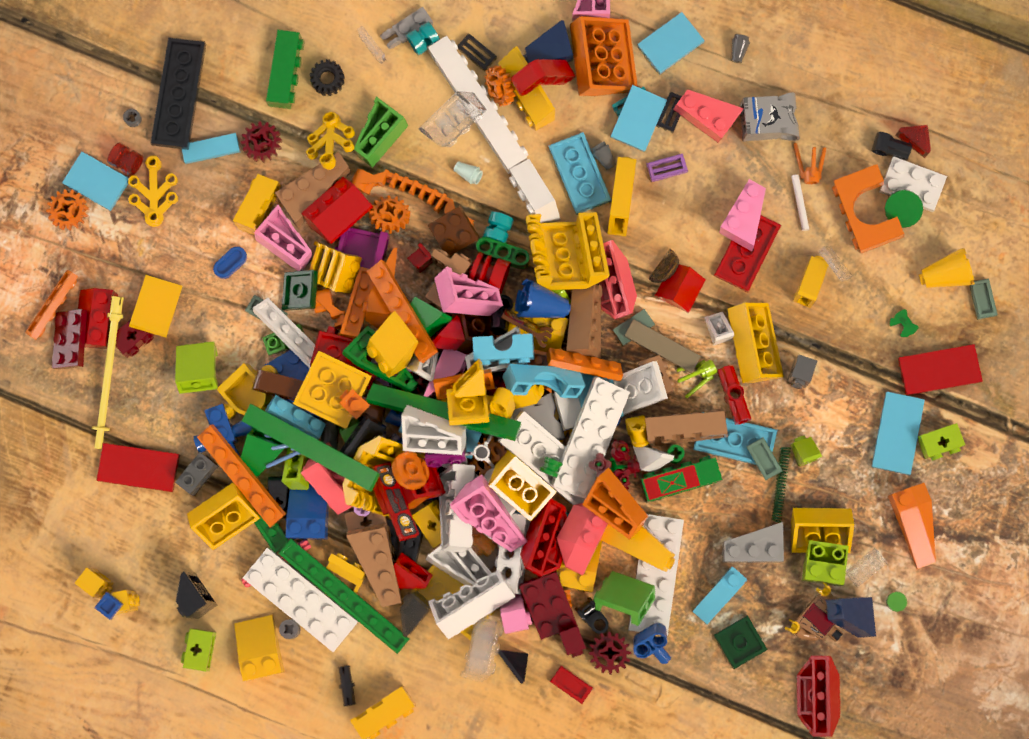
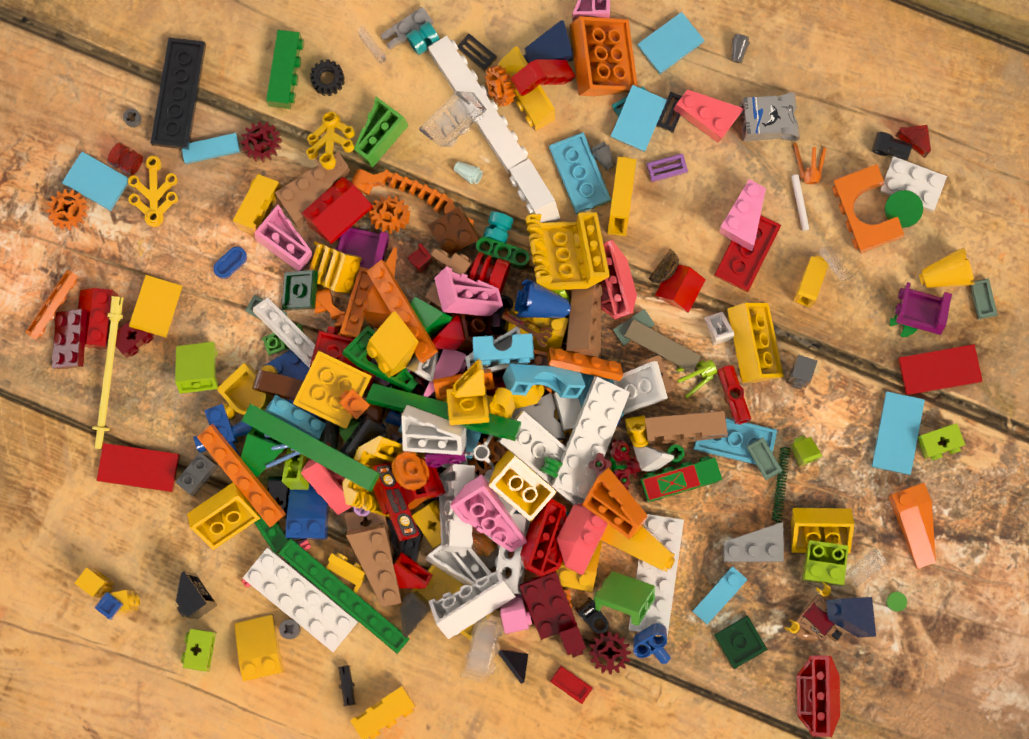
none -> magenta panel [894,282,952,335]

